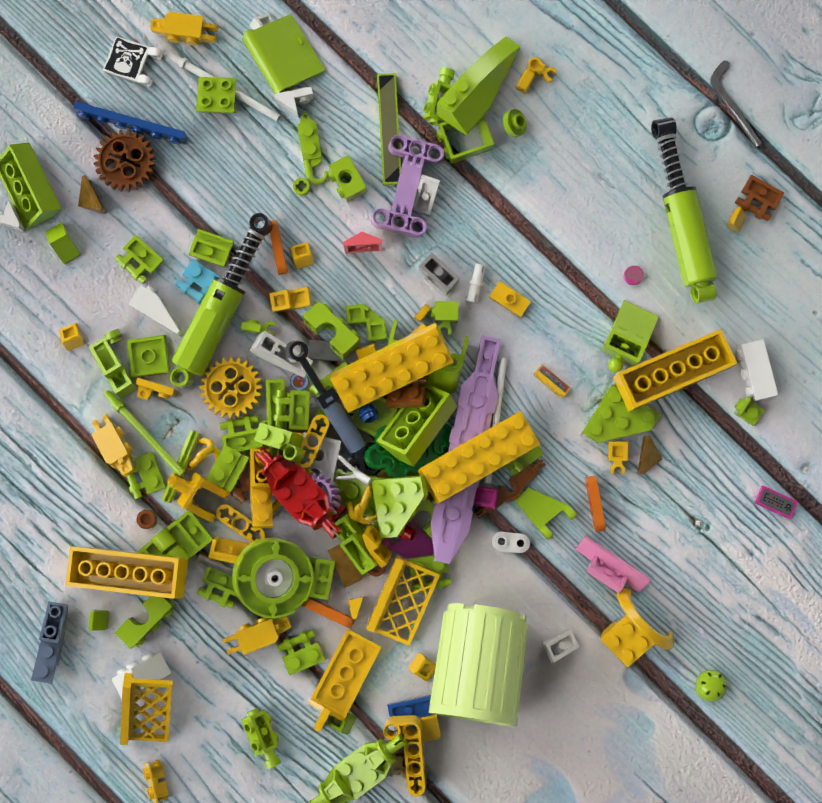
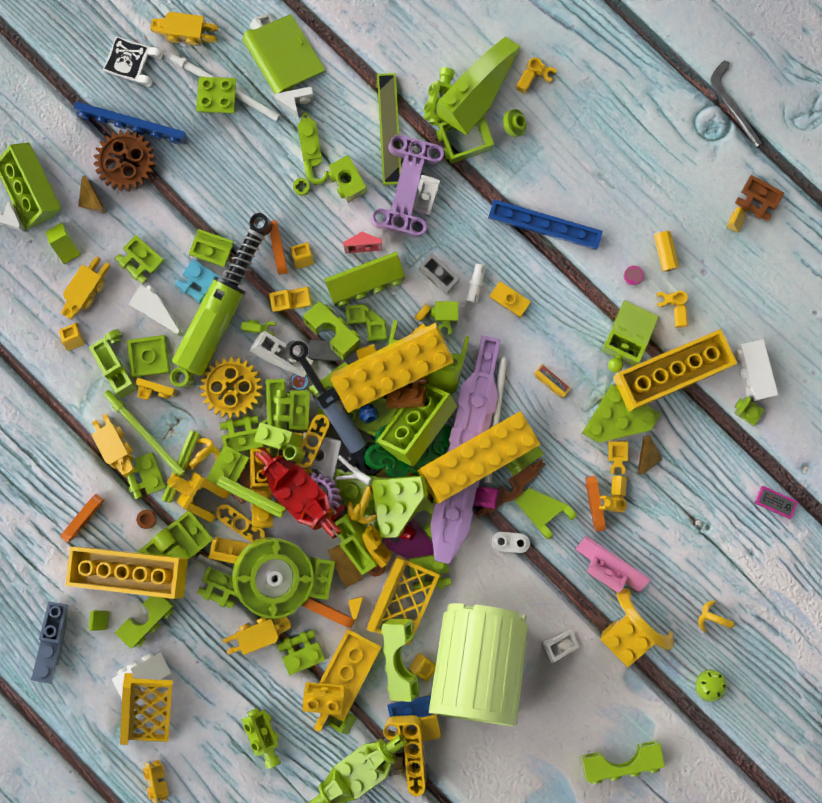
lime piece [651,117,718,304] -> none
none -> orange beam [60,493,104,543]
none -> yellow hinge [61,256,111,320]
none -> lime axle [217,476,286,518]
none -> yellow bracket [302,682,345,715]
none -> lime slope [324,251,405,307]
none -> lime arch [381,619,419,702]
none -> blue plate [488,199,603,250]
none -> lime arch [580,740,665,784]
none -> yellow bar [599,476,627,513]
none -> yellow axle [654,231,679,272]
none -> yellow bar [656,291,688,328]
none -> yellow piece [698,600,735,633]

